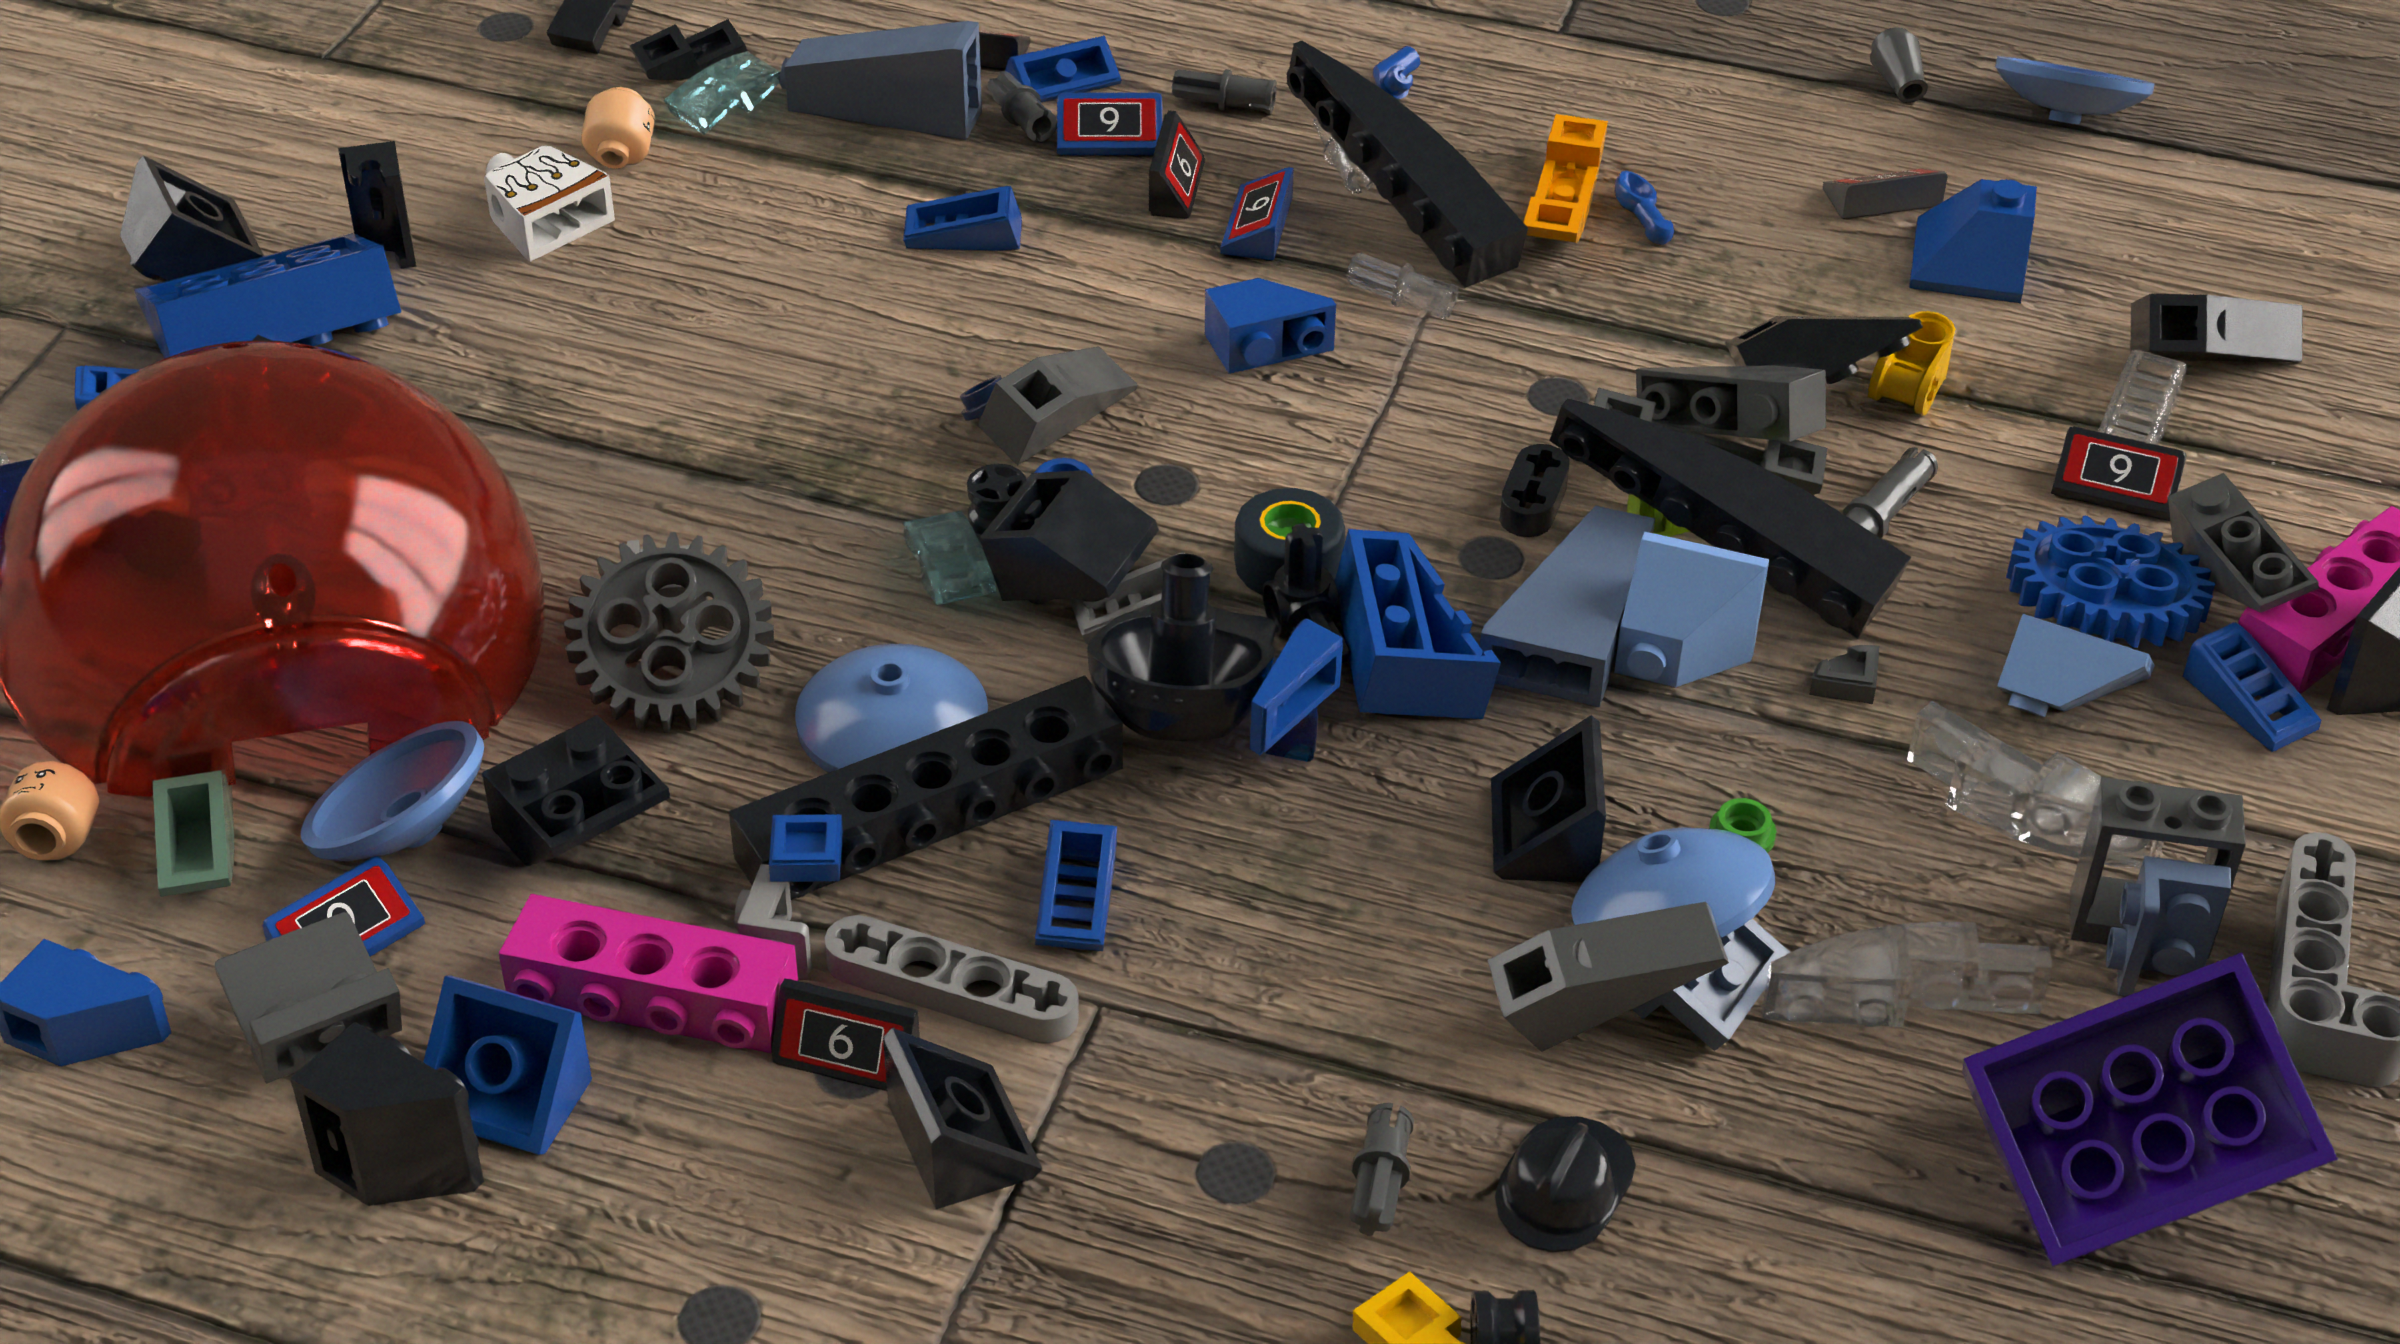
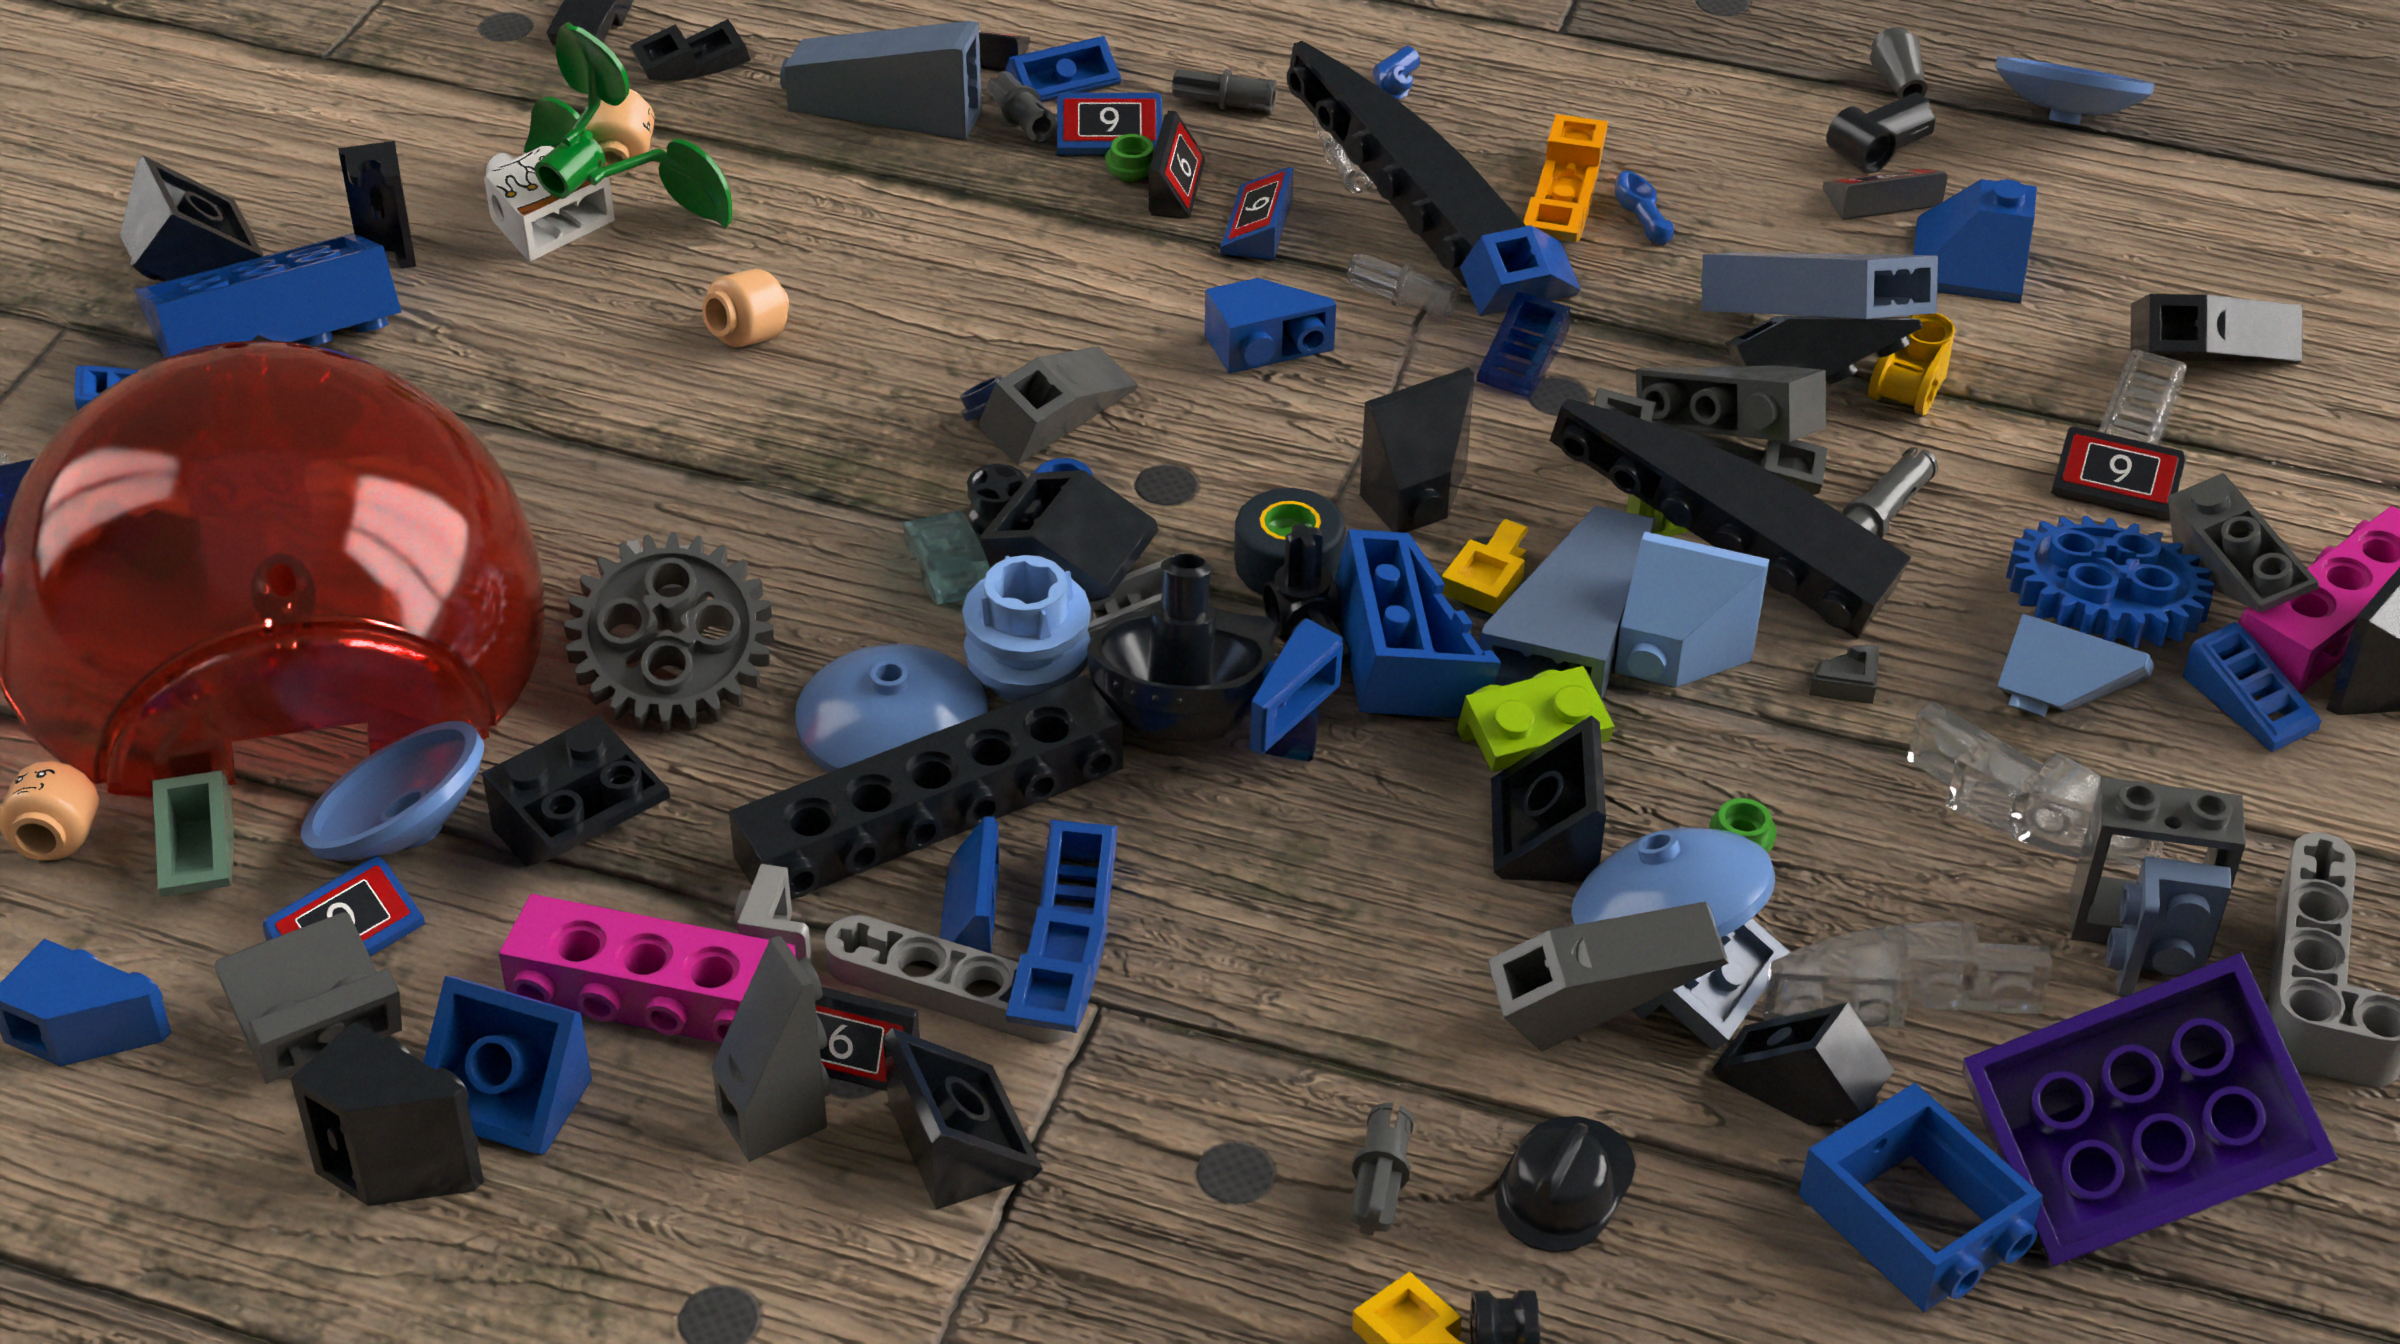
clear light blue slope [664,51,780,135] -> none
blue tile [769,814,843,882] -> none
blue slope [903,186,1022,251] -> none
black beam [1499,444,1570,537] -> none
none -> green plant [524,22,732,229]
none -> light nougat head [702,268,789,348]
none -> dark grey slope [712,935,832,1162]
none -> blue slope [940,816,1000,954]
none -> light blue piece [962,555,1091,703]
none -> blue slope [1006,907,1108,1033]
none -> bright green plate [1106,134,1155,182]
none -> black slope [1360,367,1475,533]
none -> yellow plate [1441,519,1528,614]
none -> lime bracket [1457,666,1615,772]
none -> blue slope [1460,225,1581,316]
none -> clear blue slope [1476,291,1571,398]
none -> sand blue slope [1701,252,1938,319]
none -> black slope [1711,1003,1894,1125]
none -> blue window [1799,1083,2043,1312]
none -> black piece [1826,92,1936,173]

